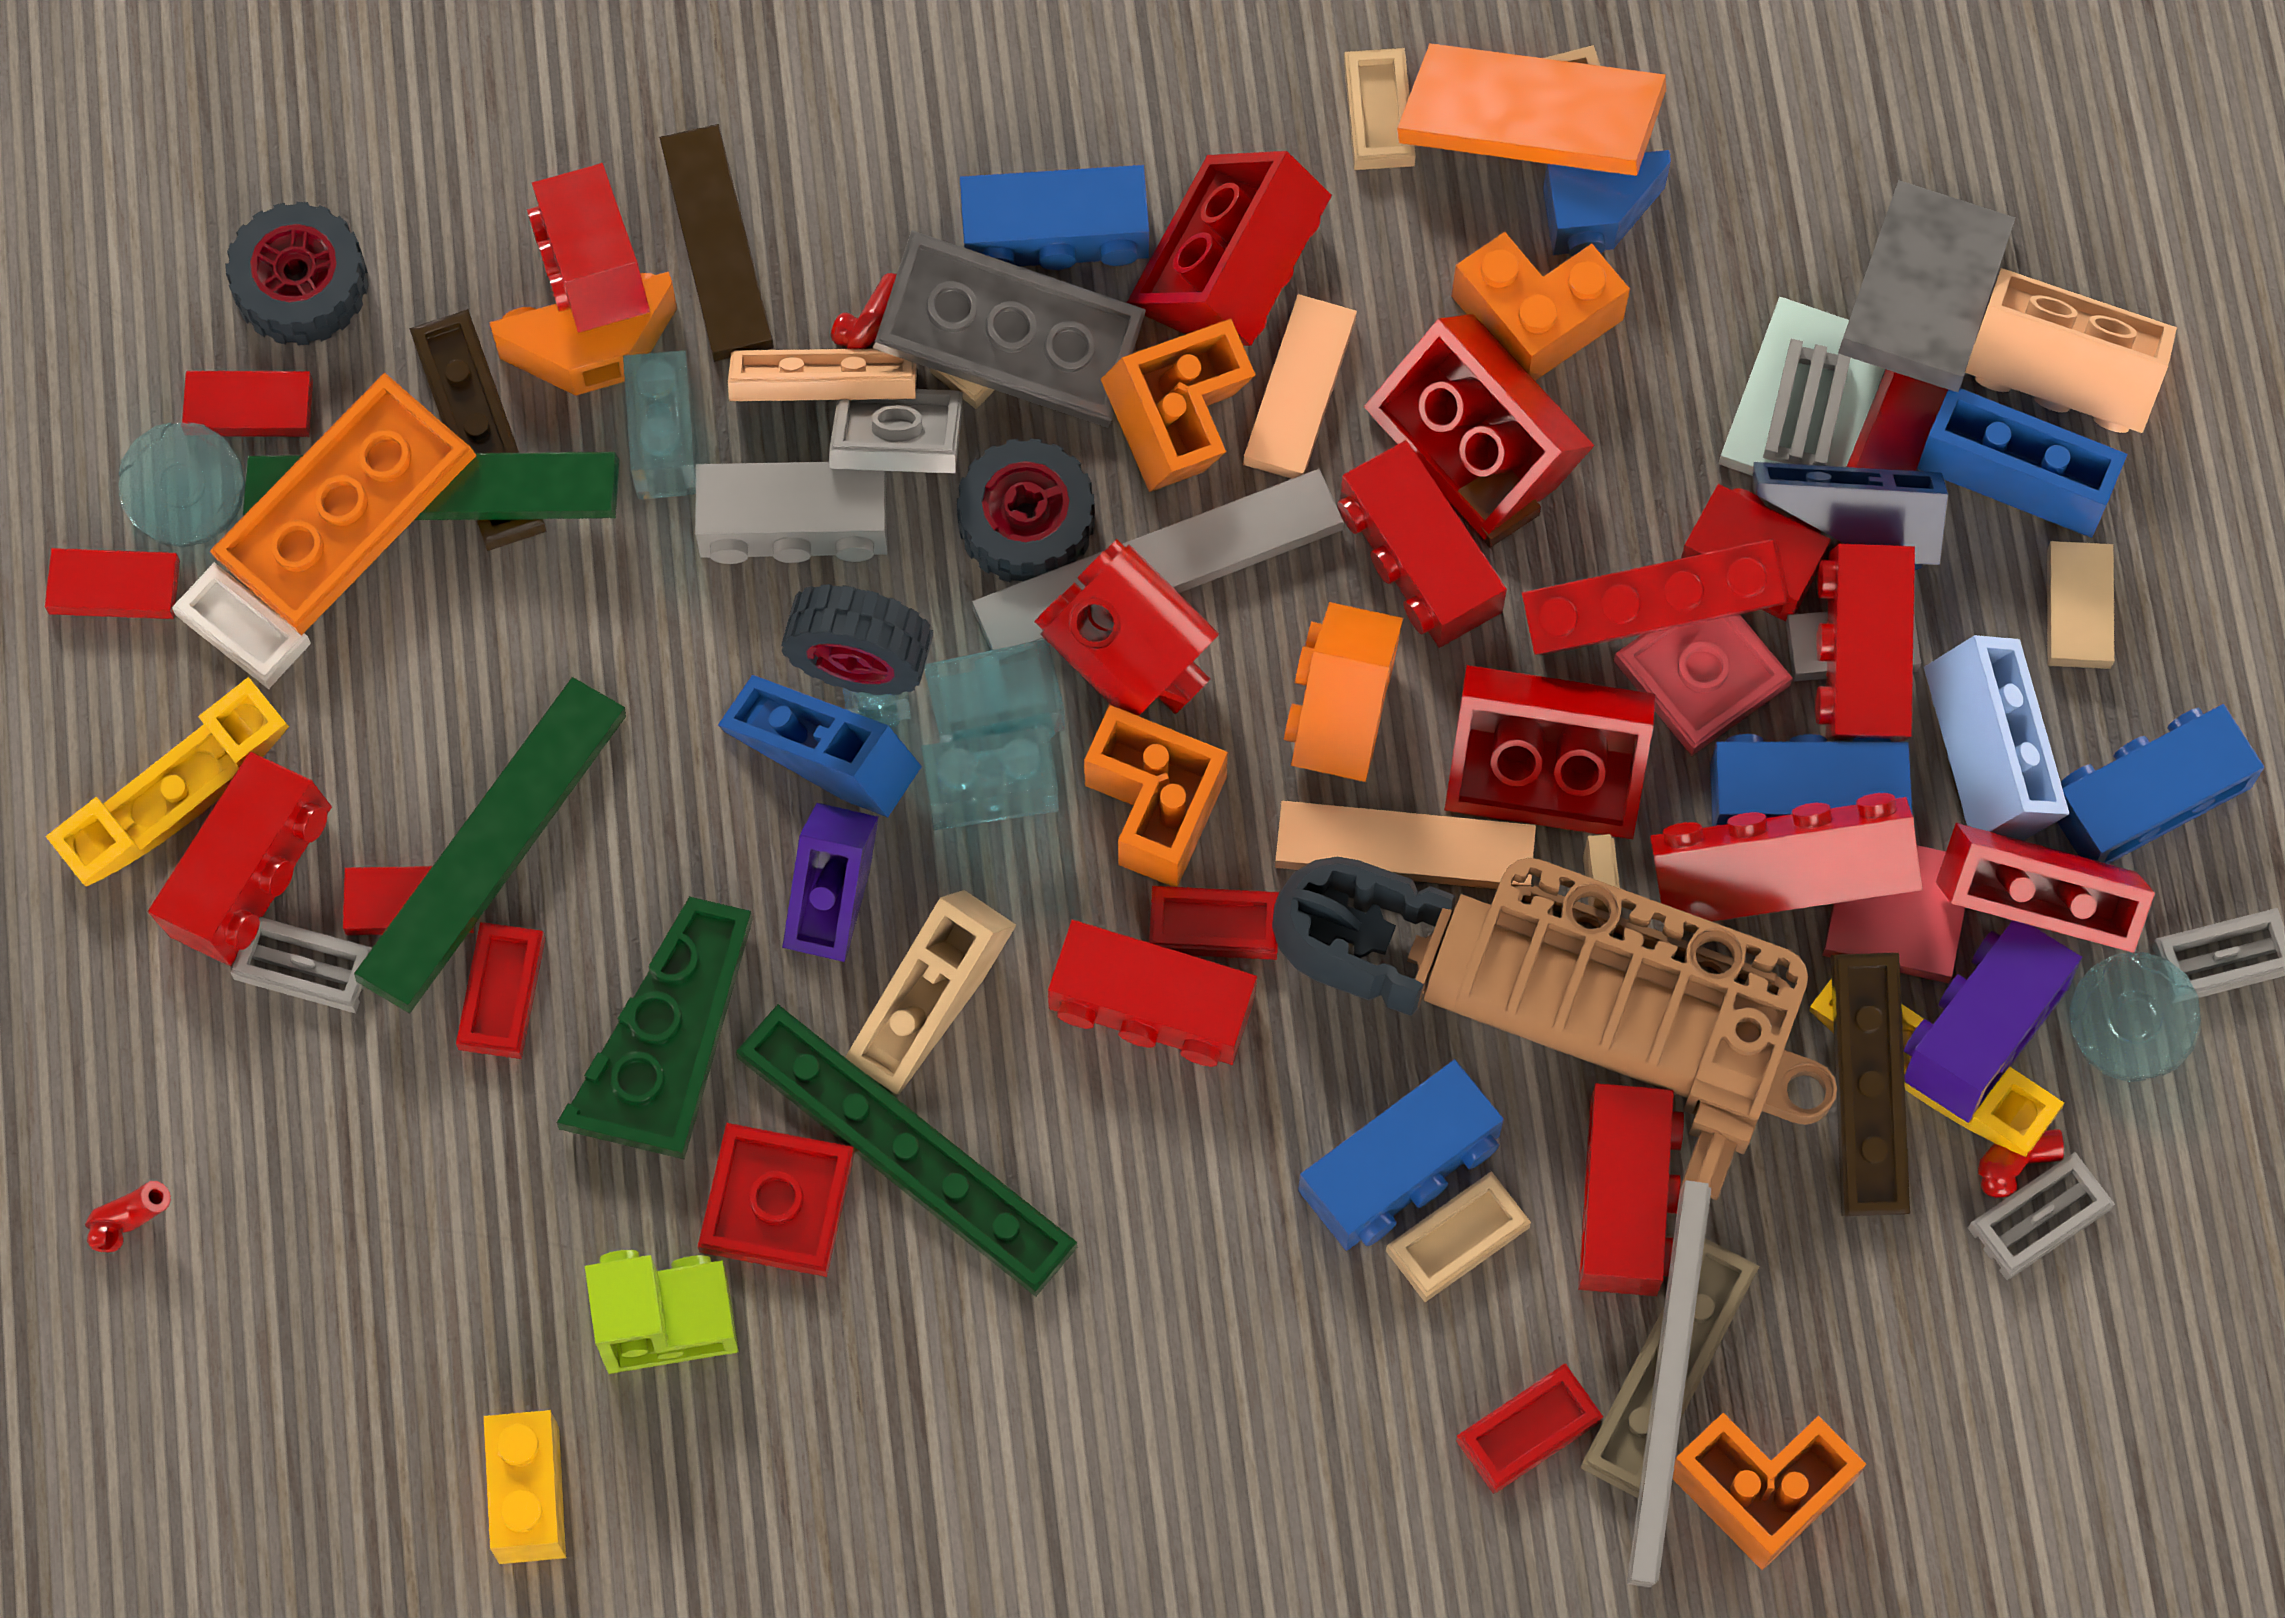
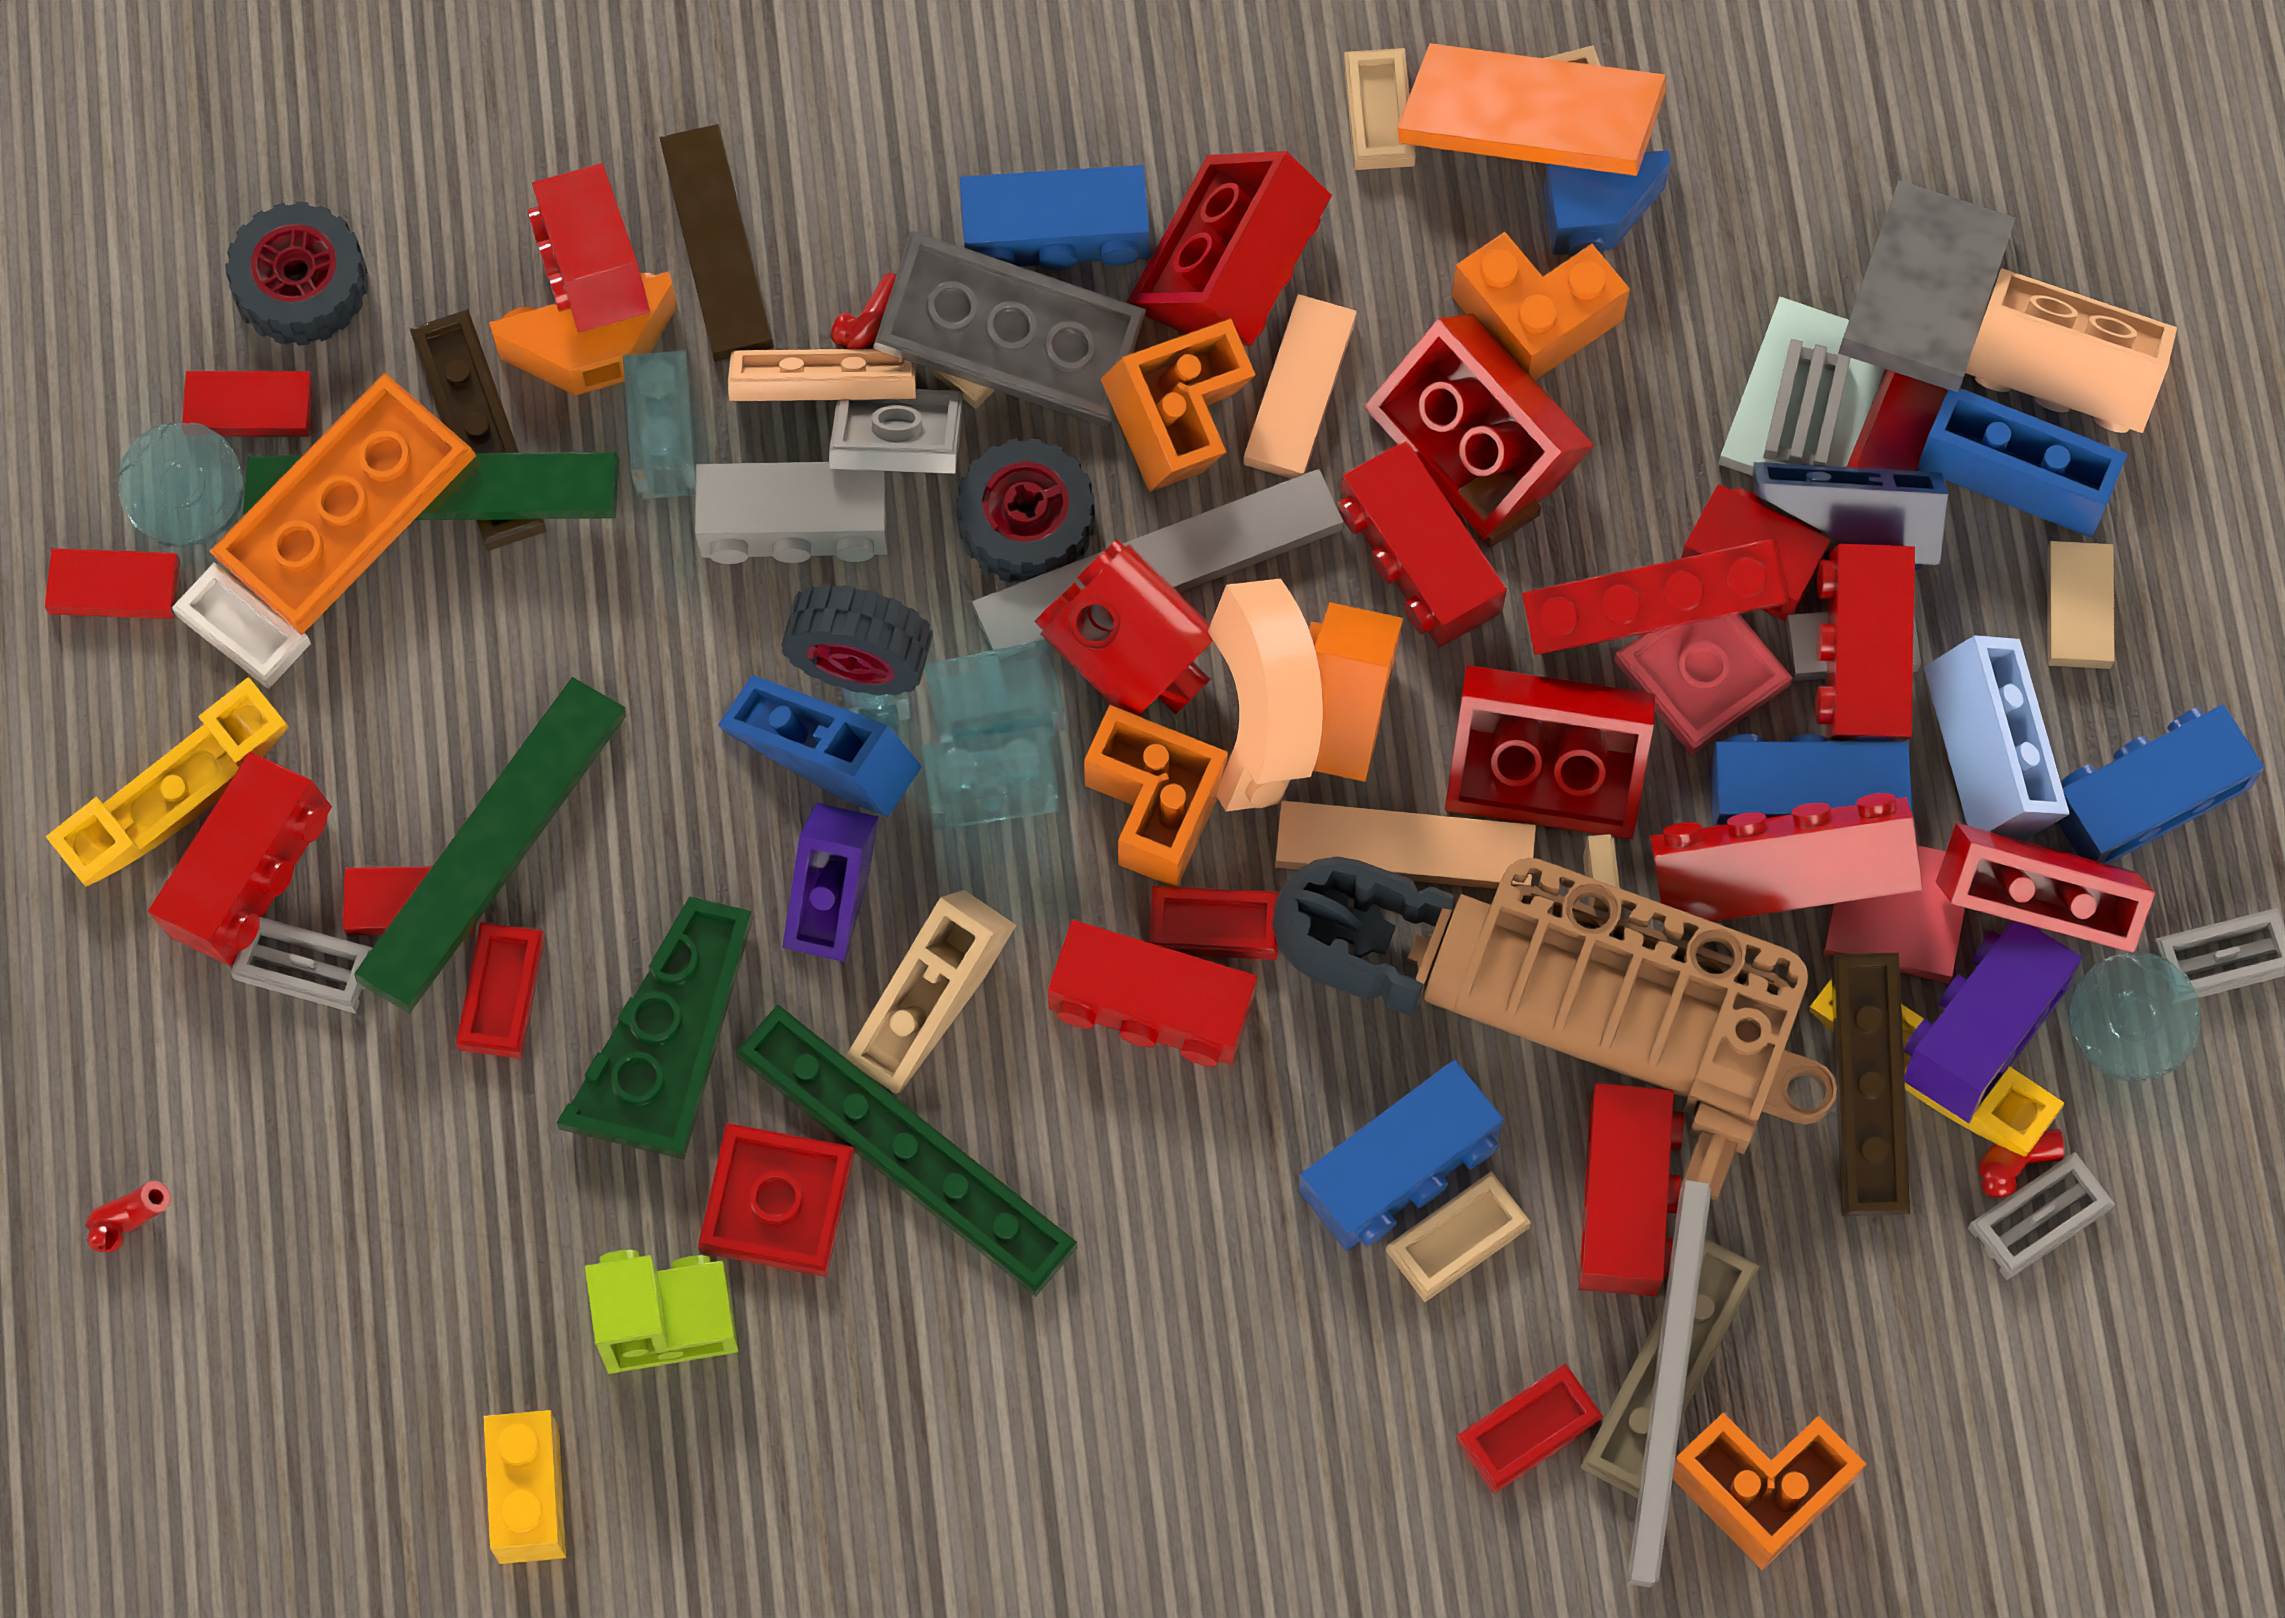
none -> light nougat arch [1208,579,1323,812]

